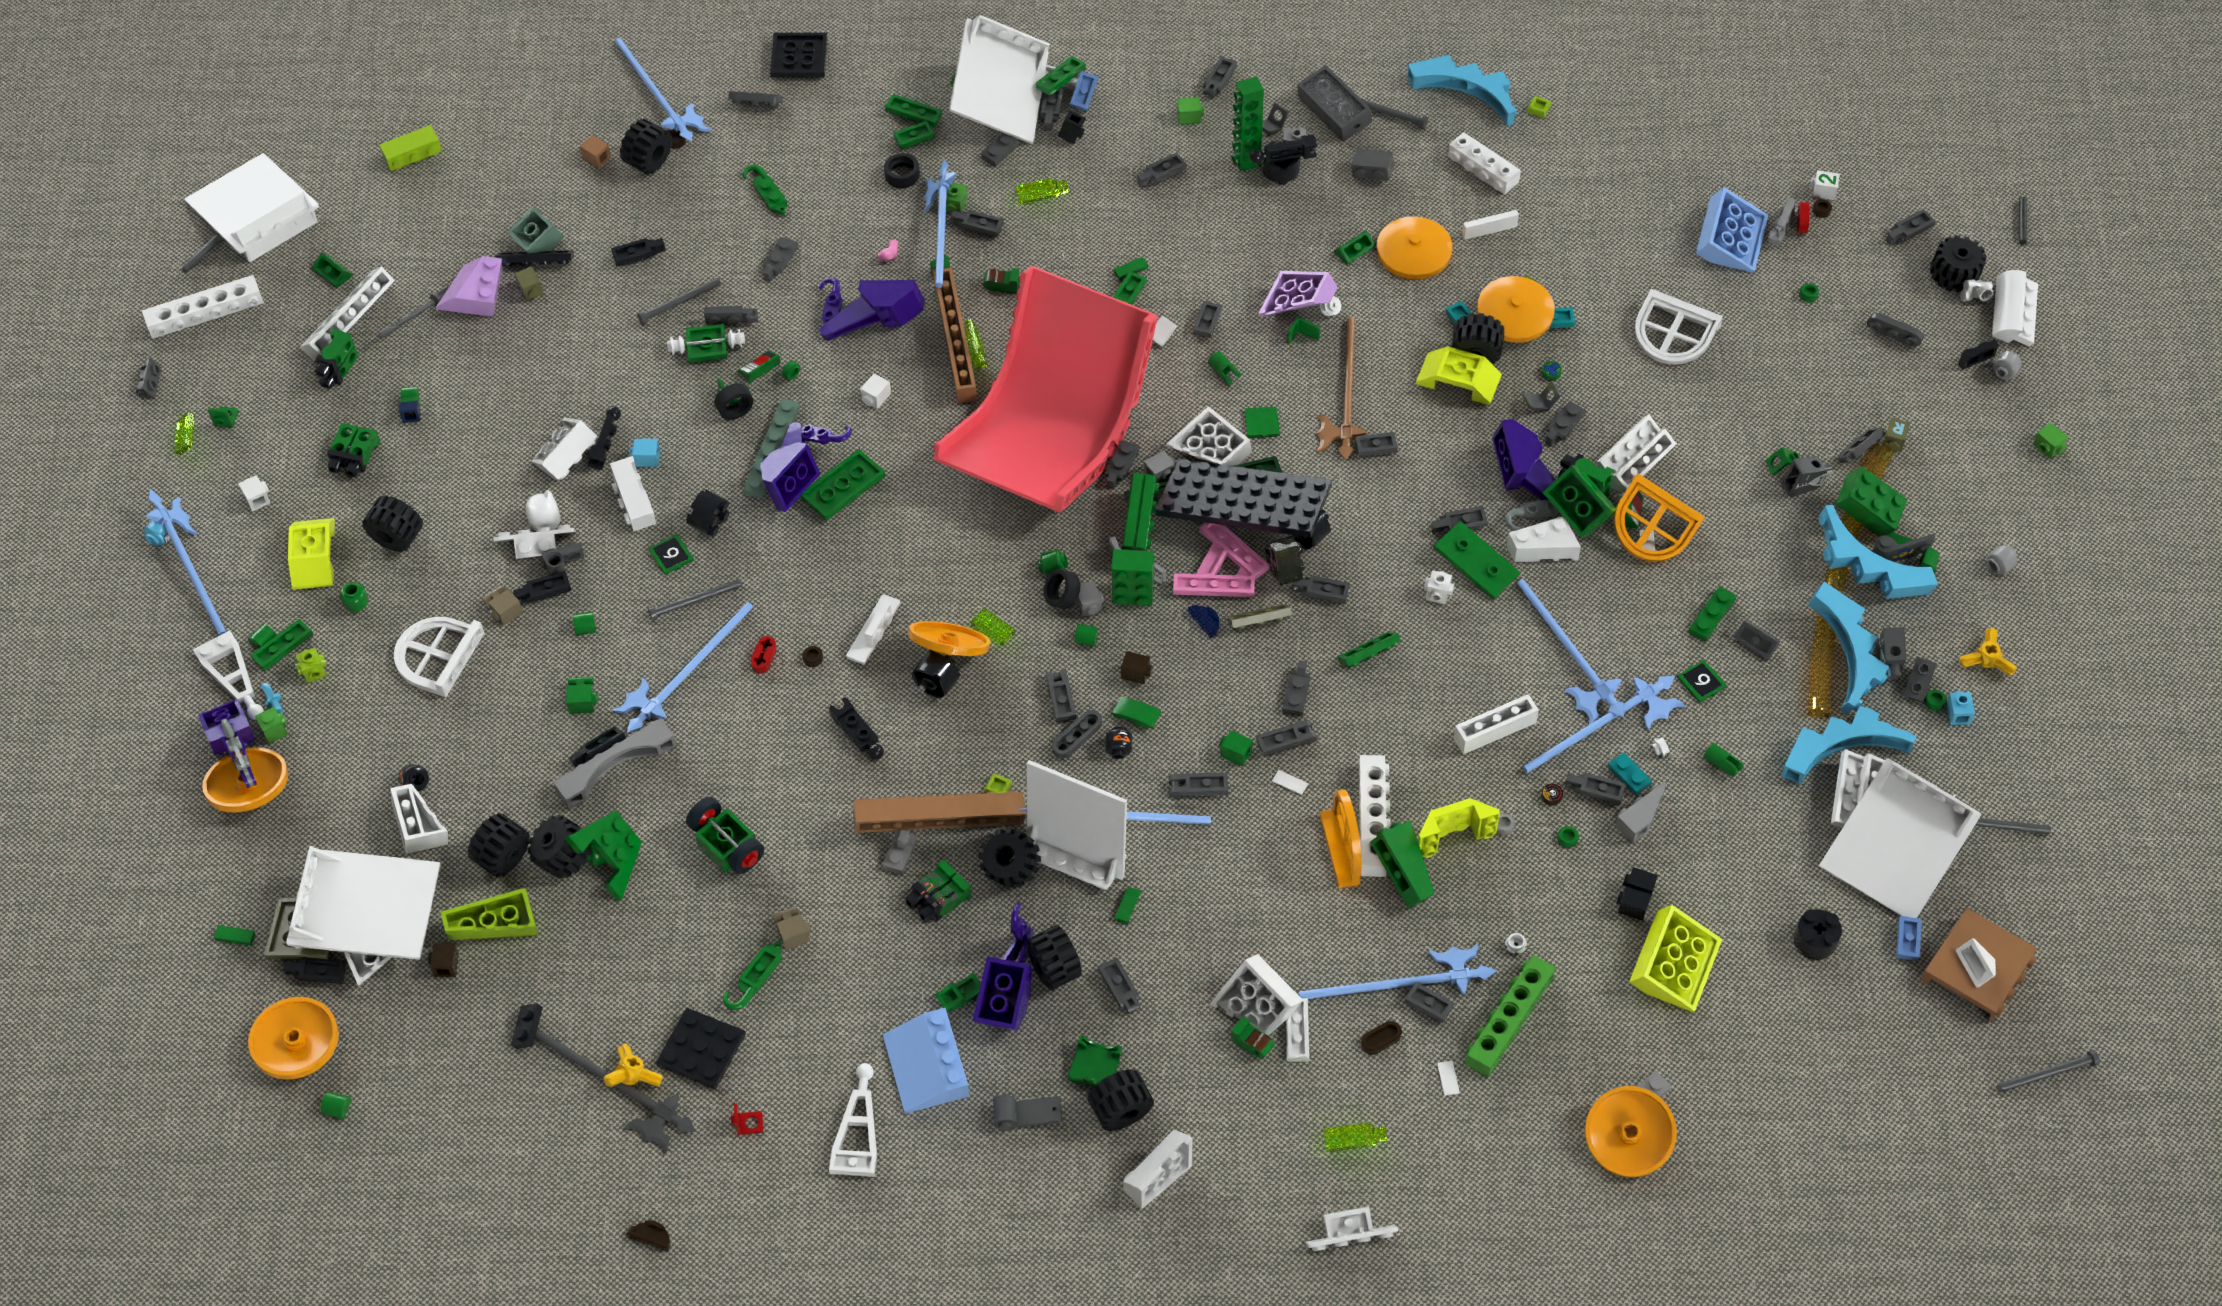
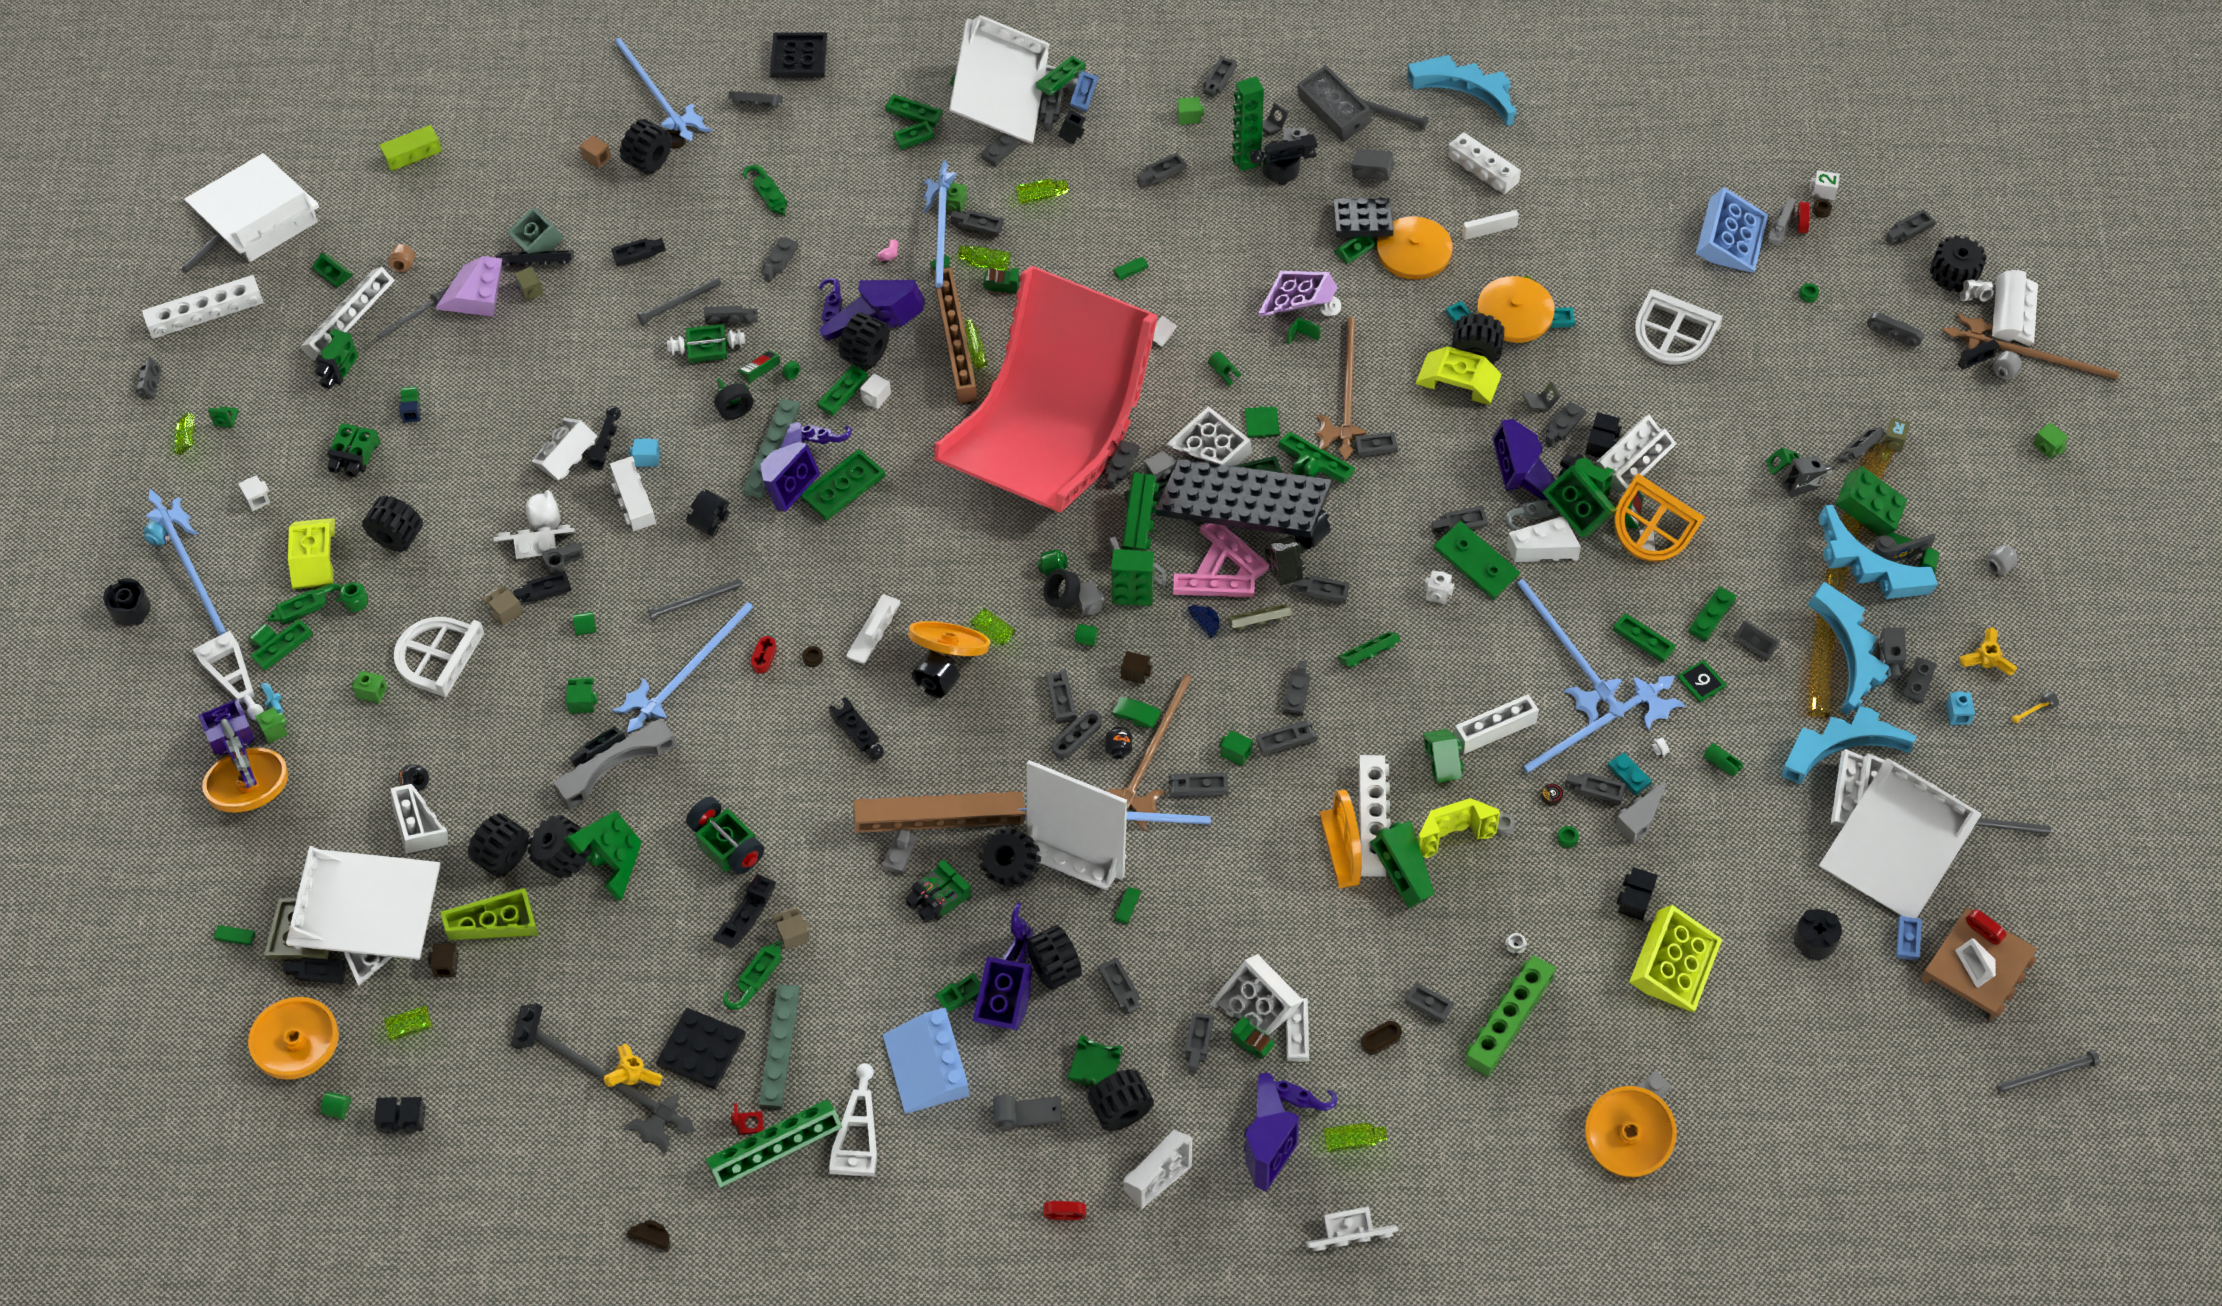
lime brick [295,647,327,684] -> none
piece [648,534,694,575] -> none
black tyre [884,153,920,189] -> none
lime tile [984,773,1012,793] -> none
green plate [1113,271,1147,305] -> none
dark grey plate [1193,301,1222,338] -> none
white window [1272,770,1308,796] -> none
light blue piece [1298,943,1498,999] -> none
white window [1437,1061,1460,1096] -> none
lime tile [1527,96,1552,118] -> none
tile [1542,361,1562,381] -> none
green tile [1924,690,1947,711] -> none
pearl dark grey bar [2019,197,2027,245] -> none
none -> black brick [103,578,151,625]
none -> green plate [267,583,343,624]
none -> bright green brick [352,670,387,704]
none -> black piece [374,1097,426,1134]
none -> clear neon green plate [384,1005,433,1041]
none -> medium nougat head [388,244,415,272]
none -> green brick [705,1099,843,1188]
none -> black slope [713,874,776,949]
none -> sand green plate [759,984,800,1110]
none -> green plate [817,365,869,416]
none -> black wheel [838,312,890,370]
none -> clear neon green hinge [958,245,1012,271]
none -> red beam [1043,1201,1087,1220]
none -> medium nougat piece [1107,674,1192,831]
none -> dark grey hinge [1185,1012,1214,1073]
none -> dark purple slope [1244,1073,1338,1192]
none -> green plate [1278,431,1355,484]
none -> plate [1333,197,1393,237]
none -> brick [1423,729,1464,783]
none -> black piece [1585,412,1622,458]
none -> green plate [1613,613,1676,663]
none -> medium nougat piece [1942,312,2120,380]
none -> red beam [1966,909,2007,945]
none -> hinge [2012,691,2059,723]

